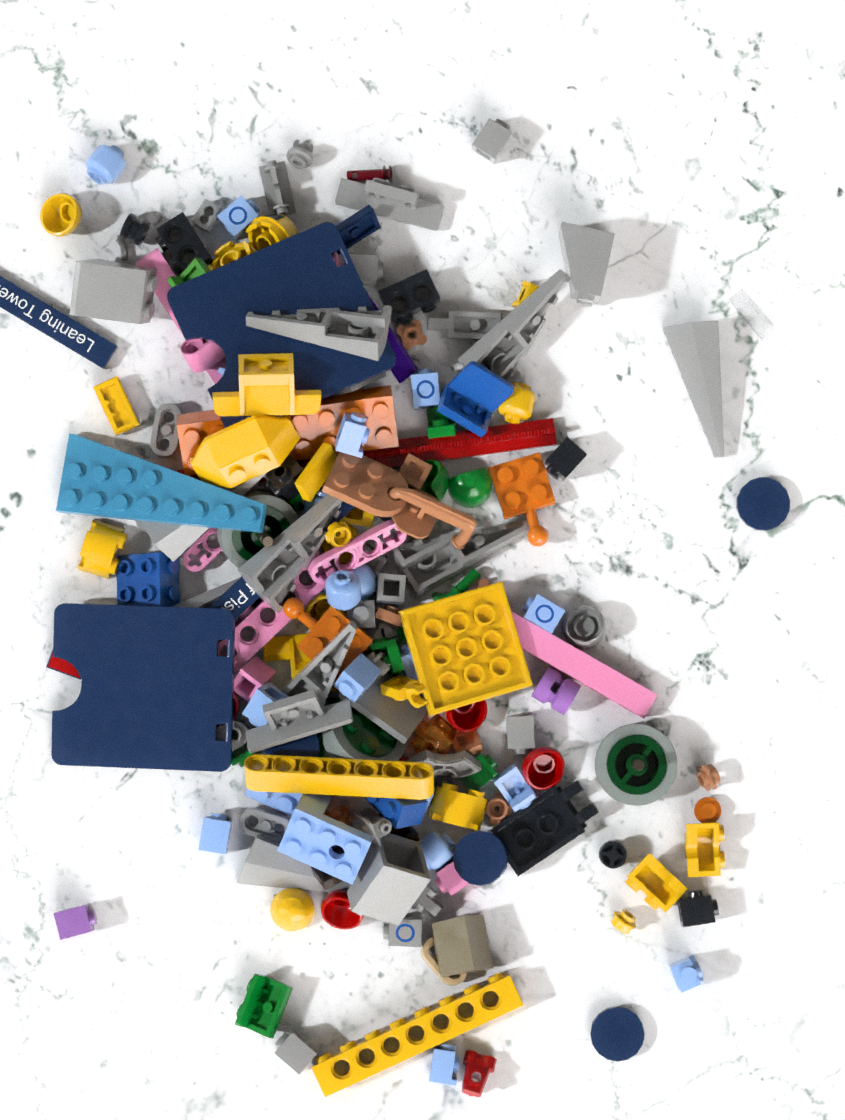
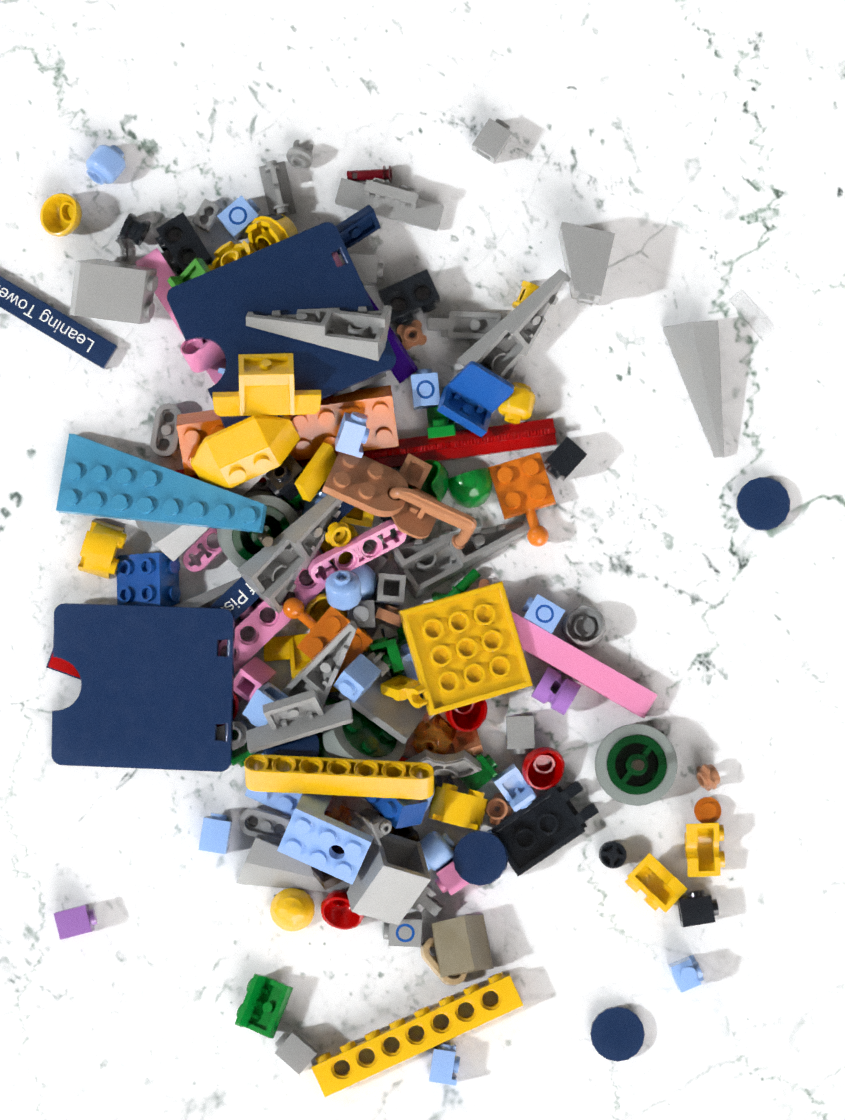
yellow plate [93,376,140,436] -> none
red plate [462,1050,497,1097] -> none
yellow plate [611,909,636,934] -> none

